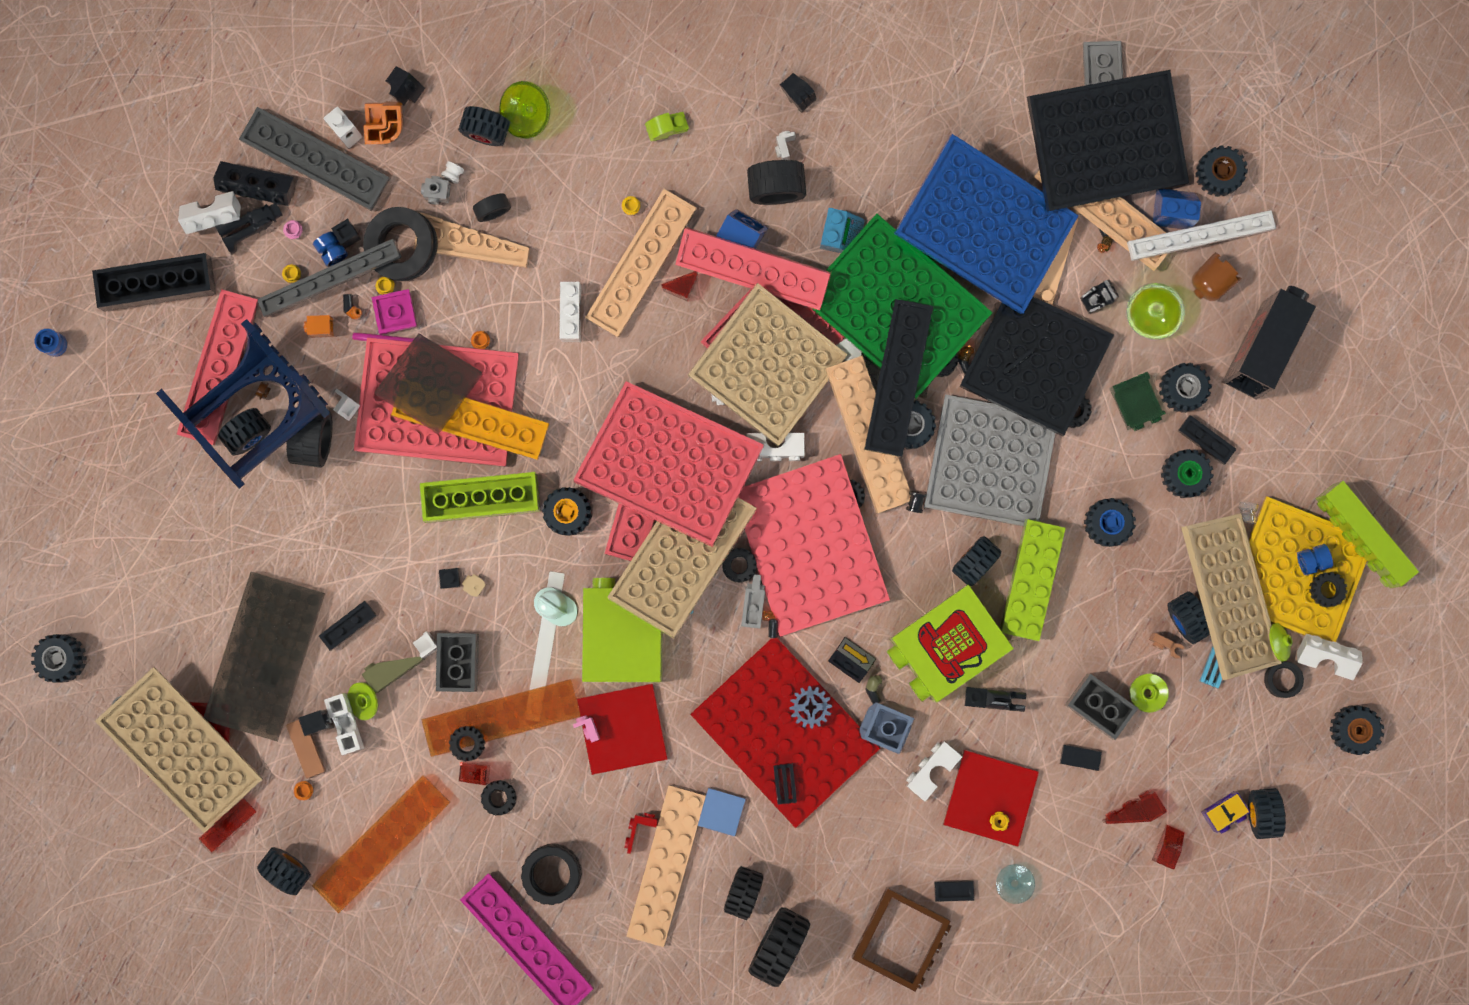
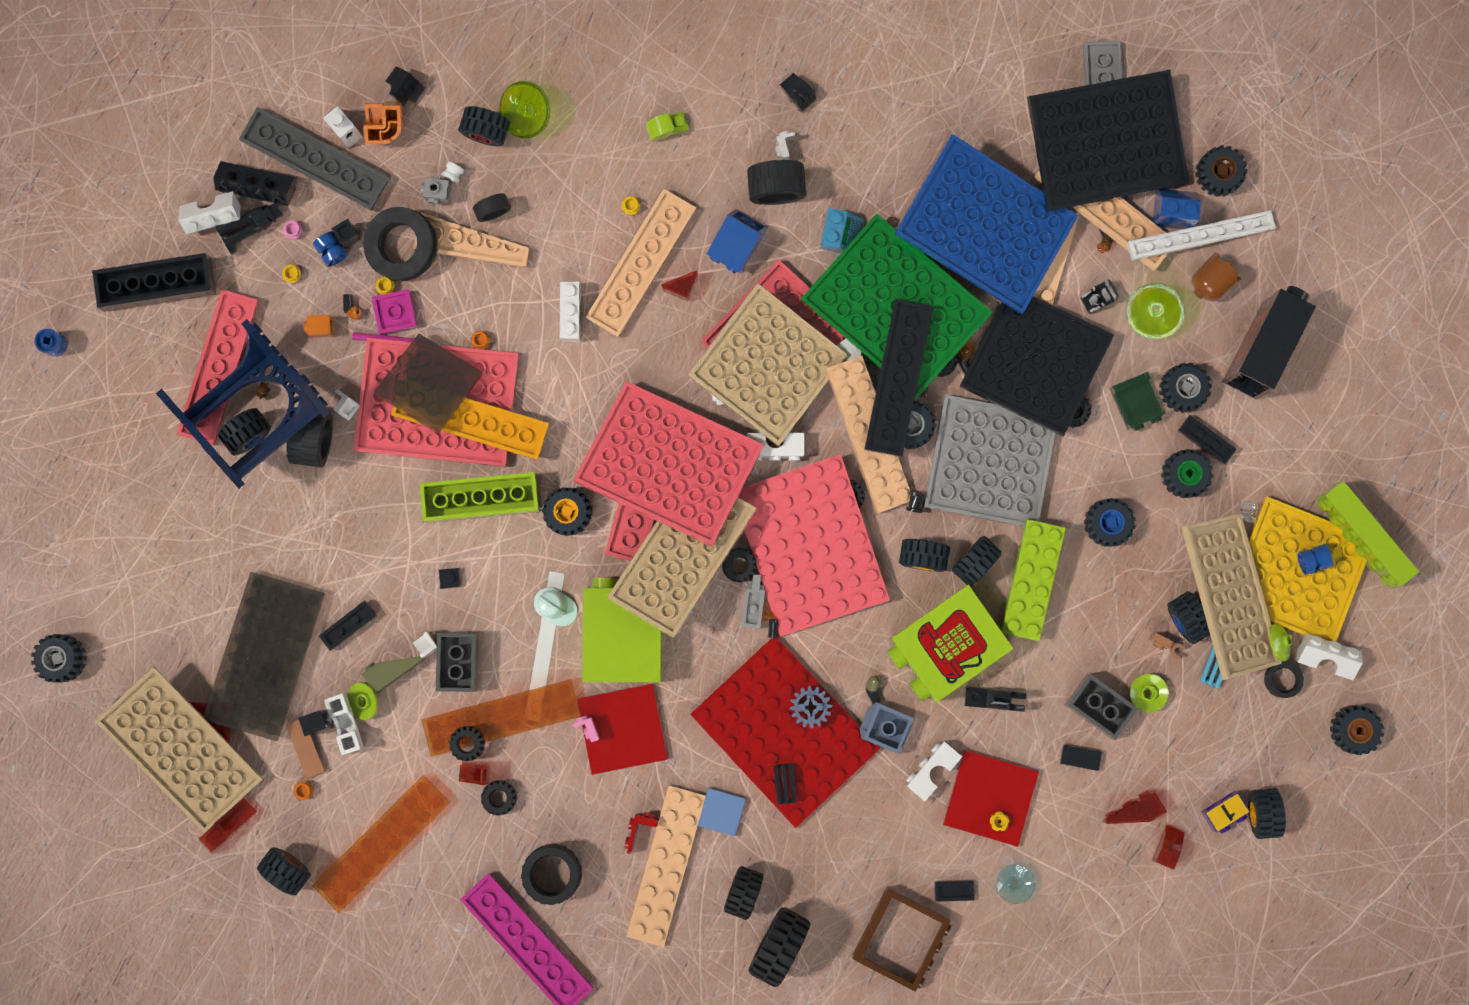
dark grey plate [258,239,402,318] -> none
tan piece [462,574,486,597] -> none
coral plate [675,227,831,310] -> none
panel [828,637,876,683] -> none
black tyre [1309,572,1348,607] -> none
none -> black wheel [899,539,950,572]

